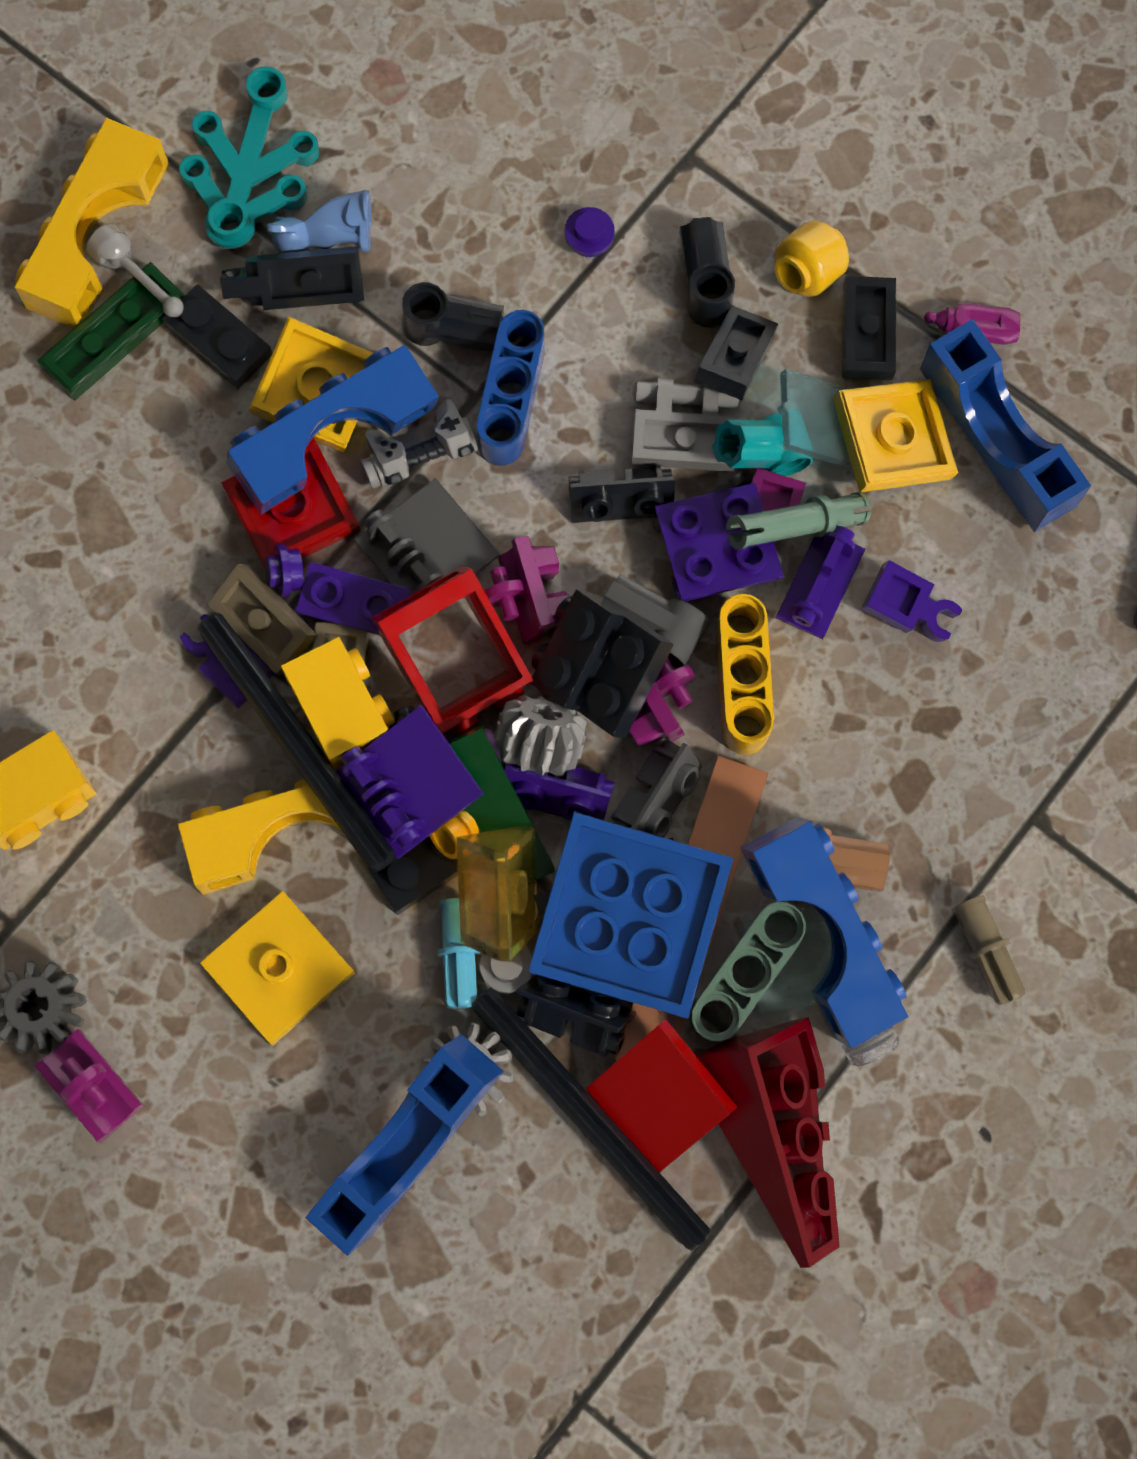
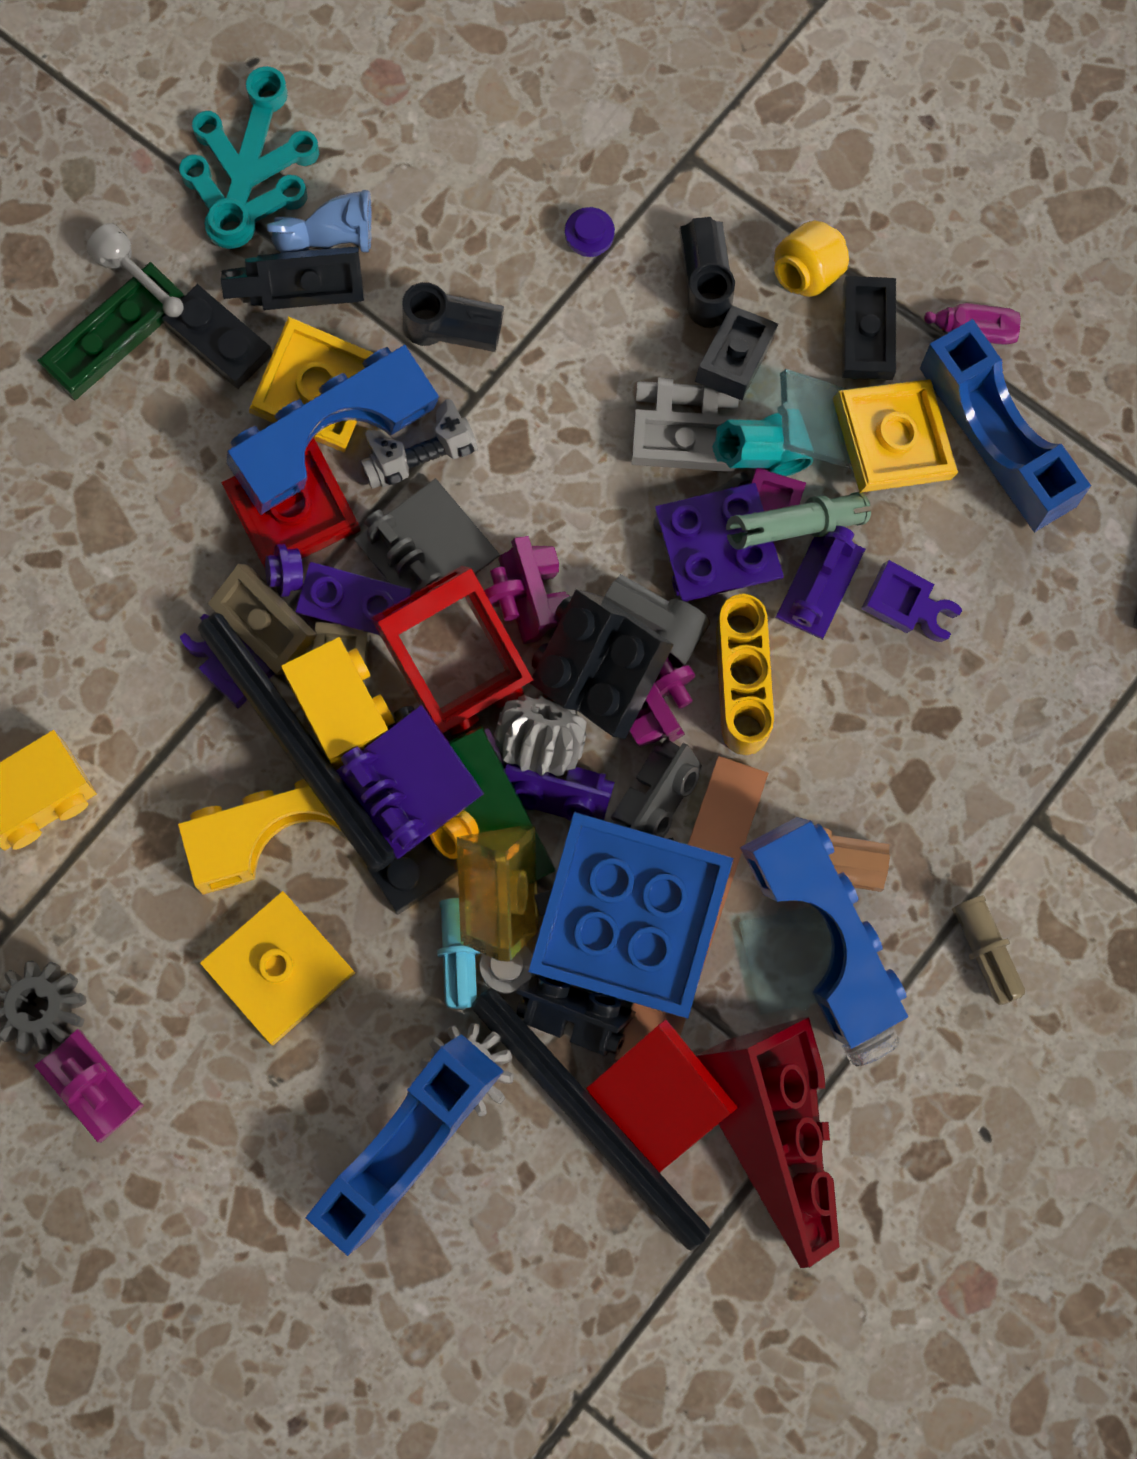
yellow arch [15,118,169,329] -> none
blue beam [477,310,544,466] -> none
black hinge [568,465,675,523] -> none
sand green beam [690,902,806,1043] -> none

